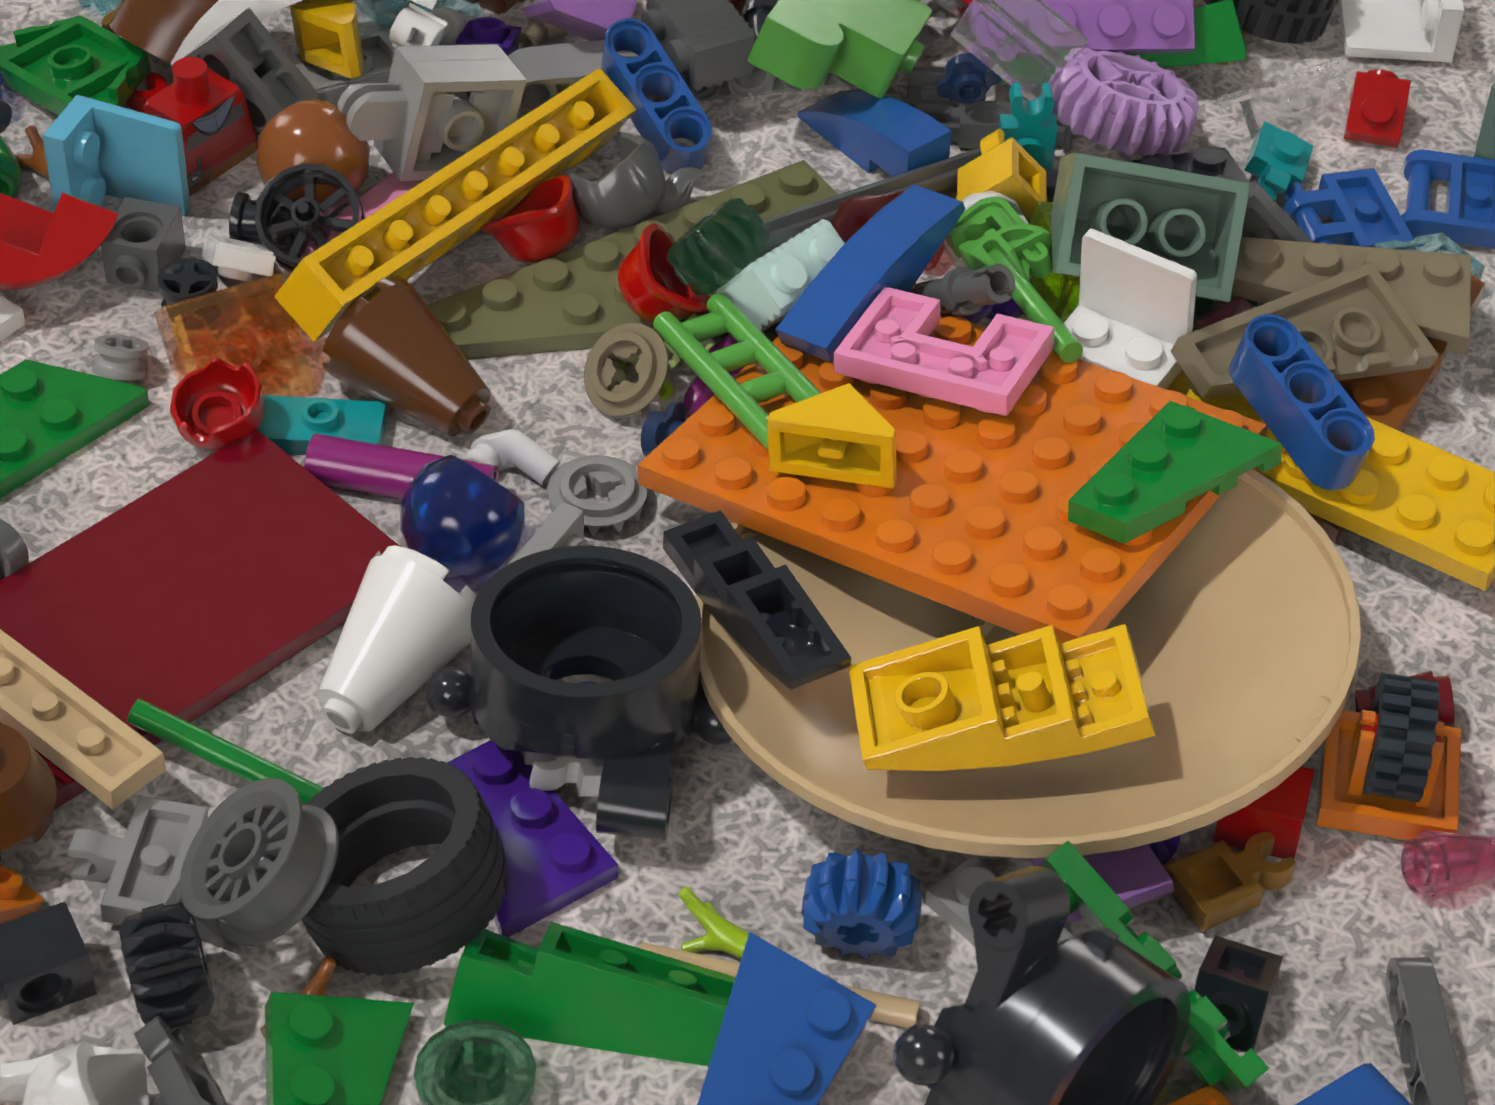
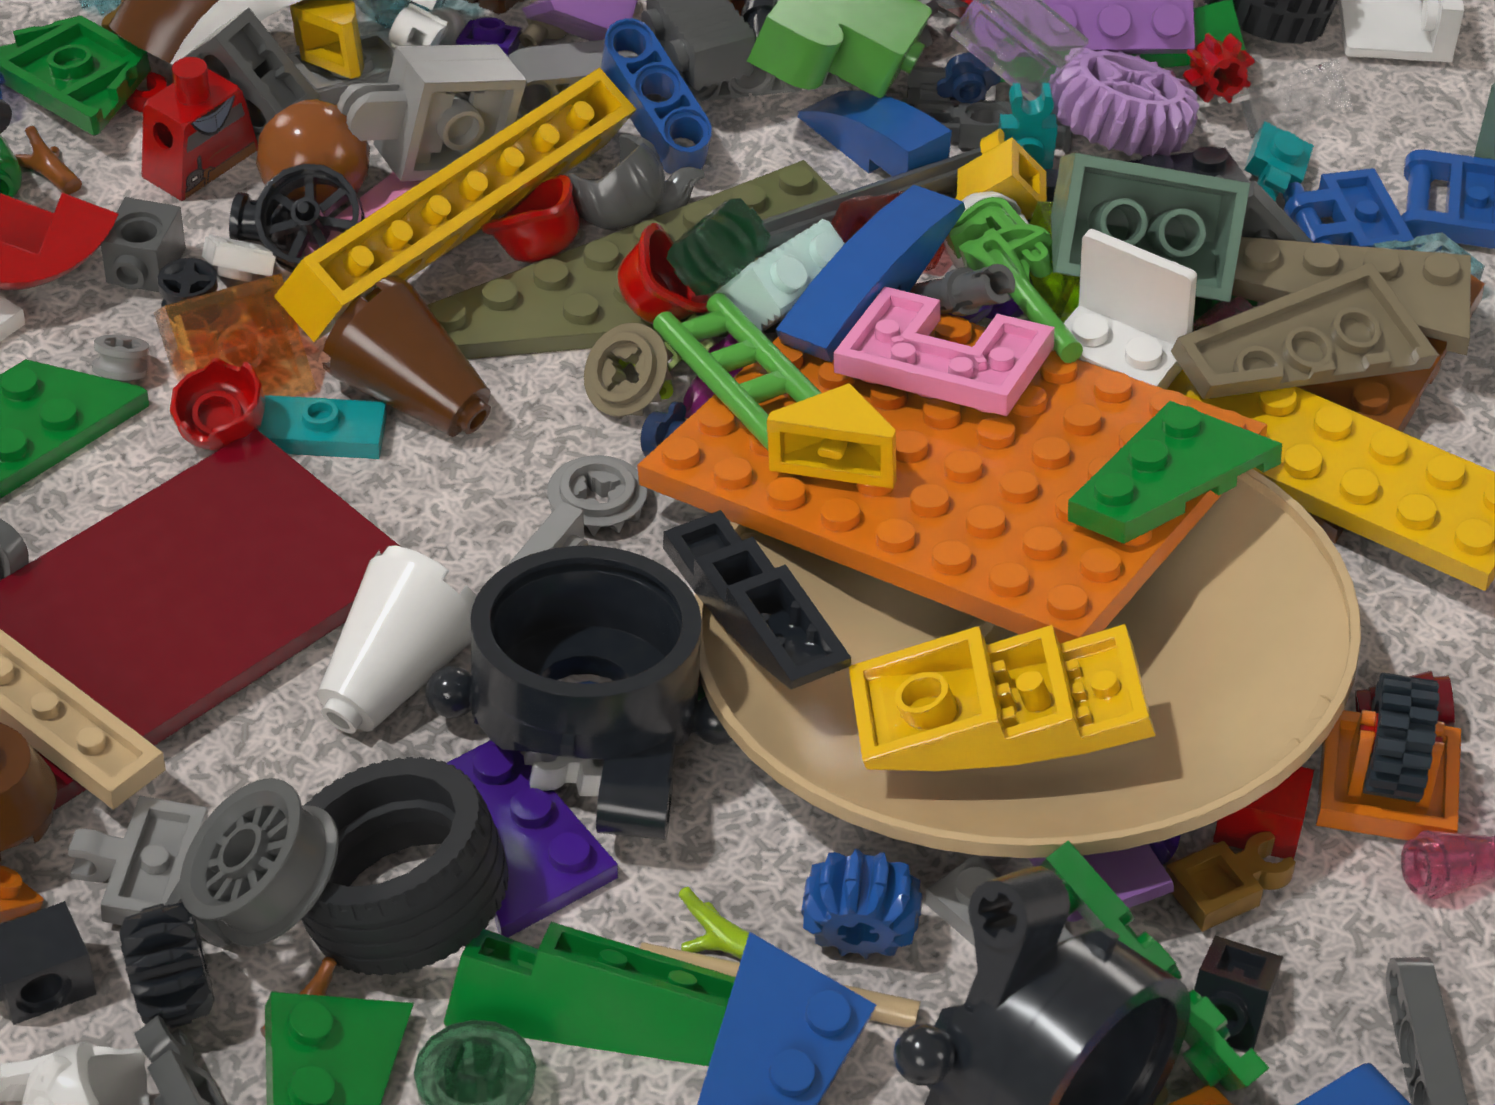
medium azure bracket [43,95,191,216] -> none
green bar [127,699,324,805] -> none
magenta piece [304,433,499,515] -> none
clear blue helmet [400,454,526,580] -> none
white arm [464,429,560,486] -> none
blue beam [1229,314,1375,491] -> none
red bracket [1343,69,1411,148] -> none
none -> red gear [1182,33,1255,103]

